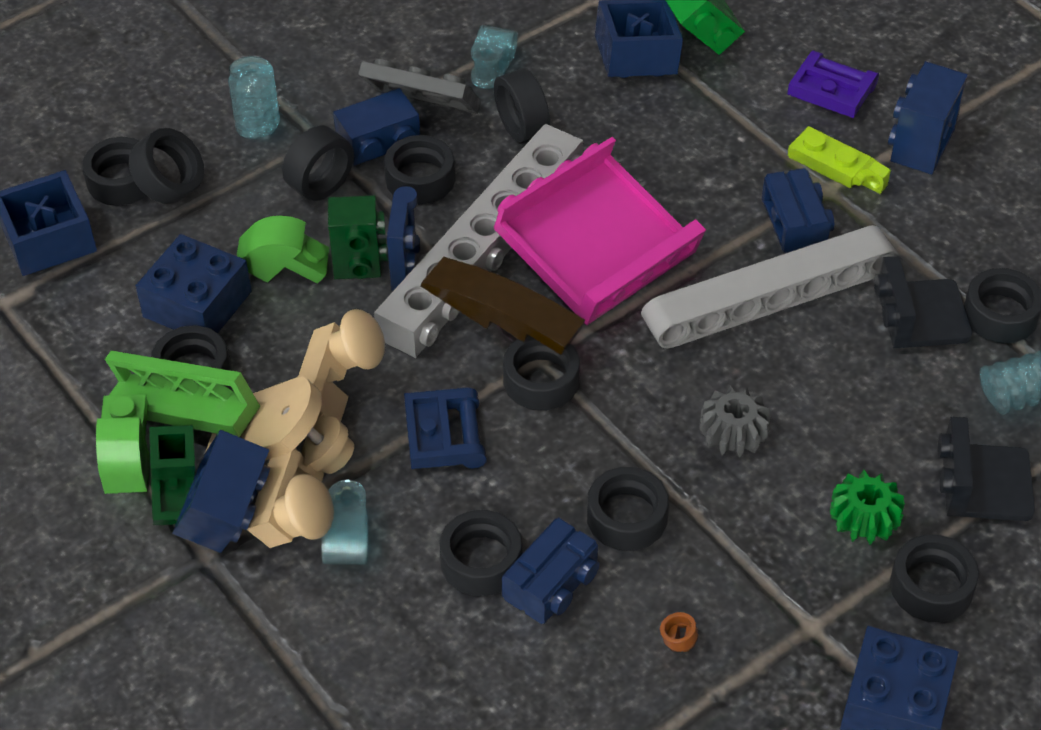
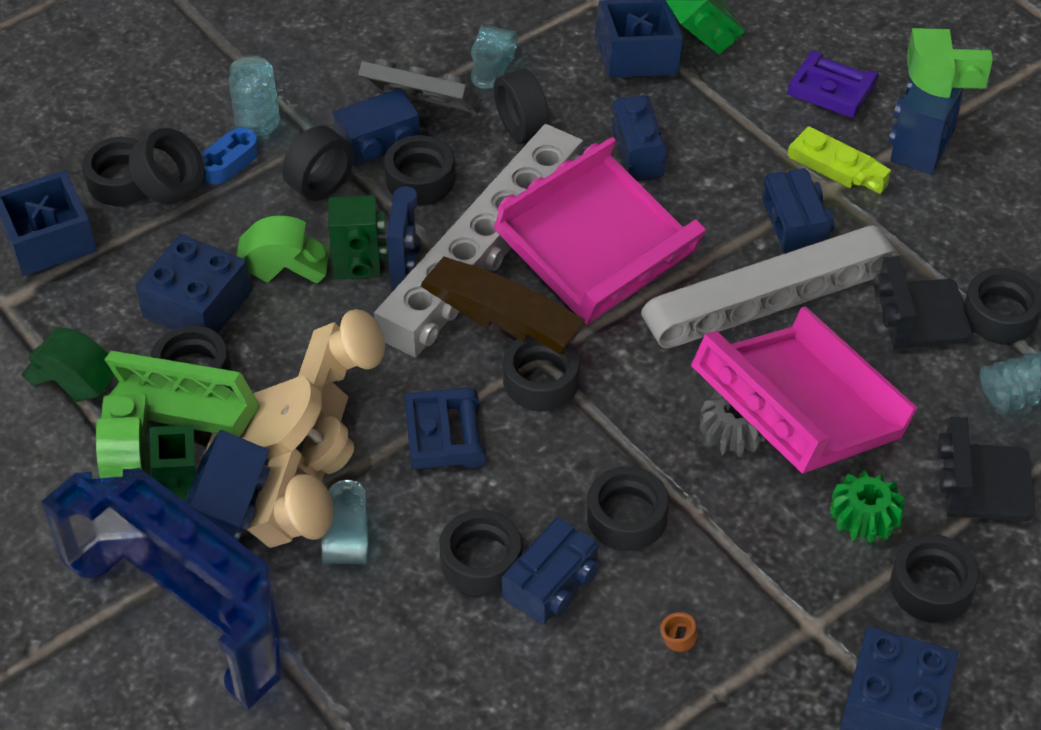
none -> dark green brick [21,327,115,402]
none -> clear blue windscreen [41,468,280,710]
none -> blue beam [201,128,259,184]
none -> dark blue brick [612,95,666,181]
none -> dark pink panel [691,306,918,474]
none -> bright green brick [907,28,993,98]

